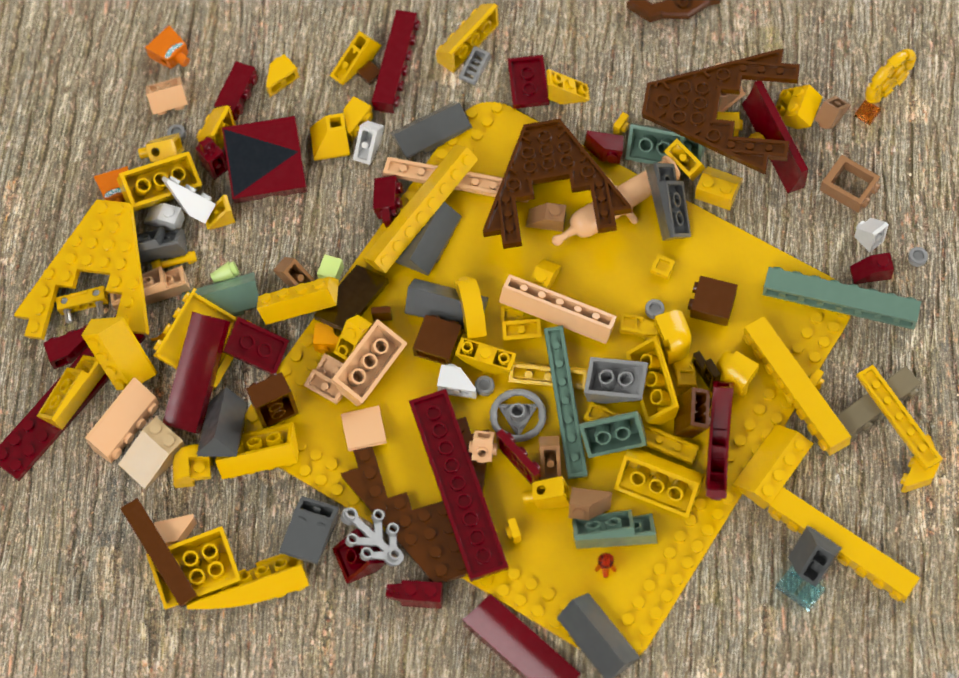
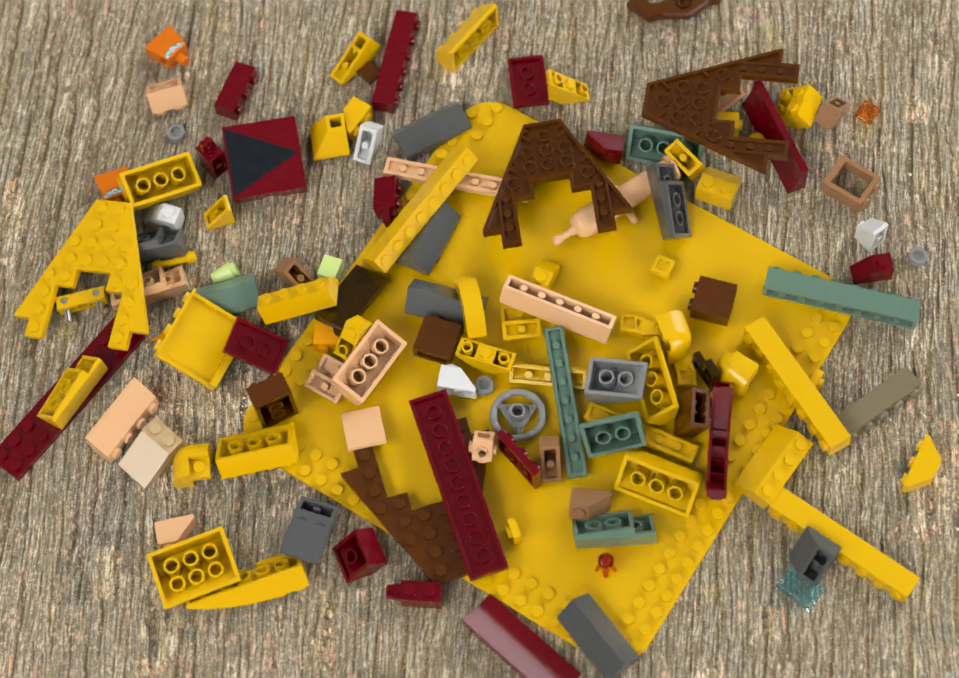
dark red slope [43,324,88,370] -> none
yellow slope [81,317,157,390] -> none
reddish brown tile [120,498,198,607] -> none
yellow torso [138,133,184,162] -> none
white slope [162,176,216,223] -> none
dark red arch [163,312,231,434] -> none
yellow slope [197,105,236,150] -> none
dark grey slope [197,387,247,457] -> none
yellow slope [266,54,299,97] -> none
light grey plant [341,507,404,566] -> none
reddish brown tile [371,306,392,321] -> none
light grey slope [458,46,492,86] -> none
yellow torso [522,476,570,509] -> none
medium nougat slope [526,203,566,232] -> none
yellow plate [613,112,630,135] -> none
light grey tile [645,299,664,319] -> none
yellow tile [856,365,943,471] -> none
yellow plate [865,49,916,104] -> none

